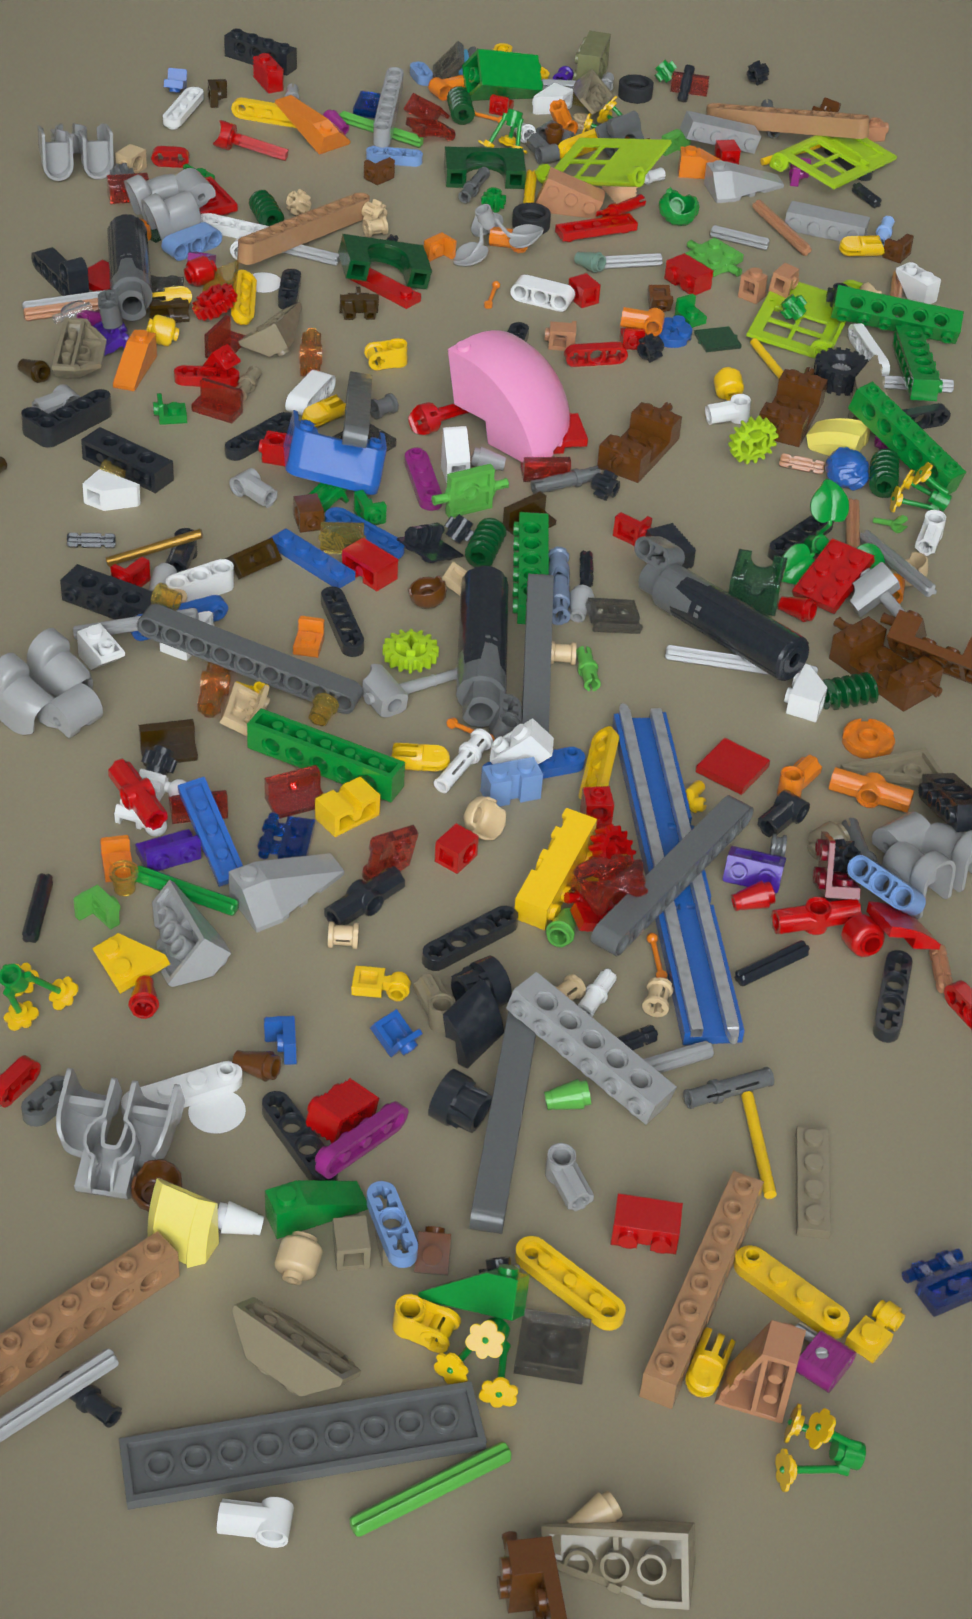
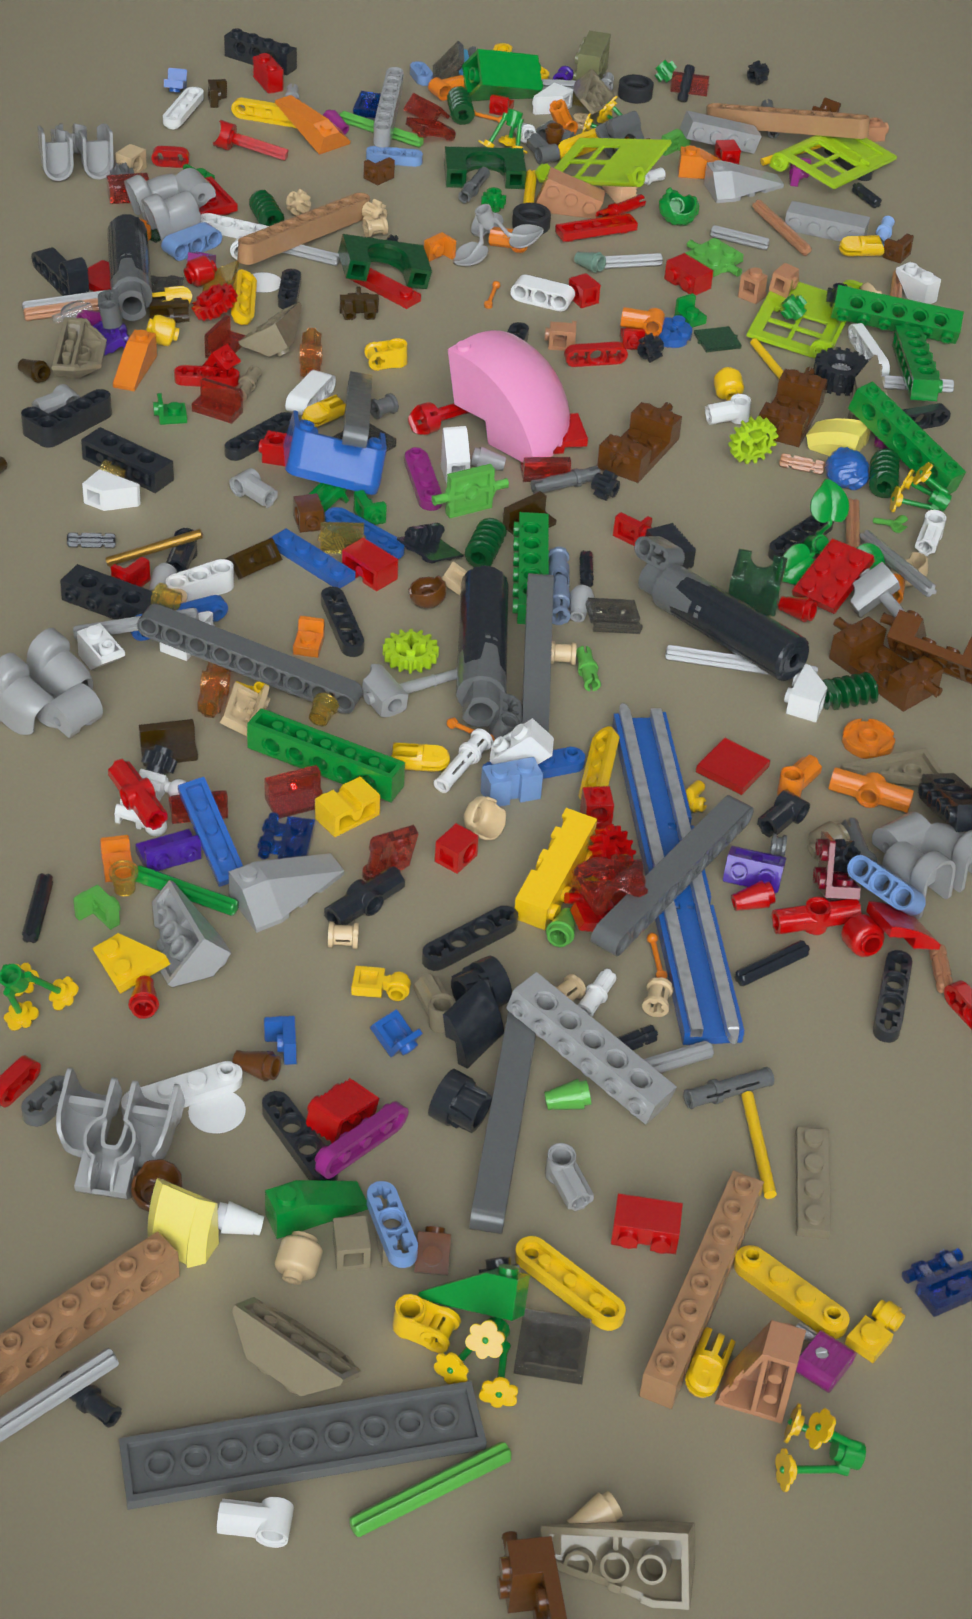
black gear [444,514,474,544] -> none
reddish brown bracket [647,285,674,312] -> none

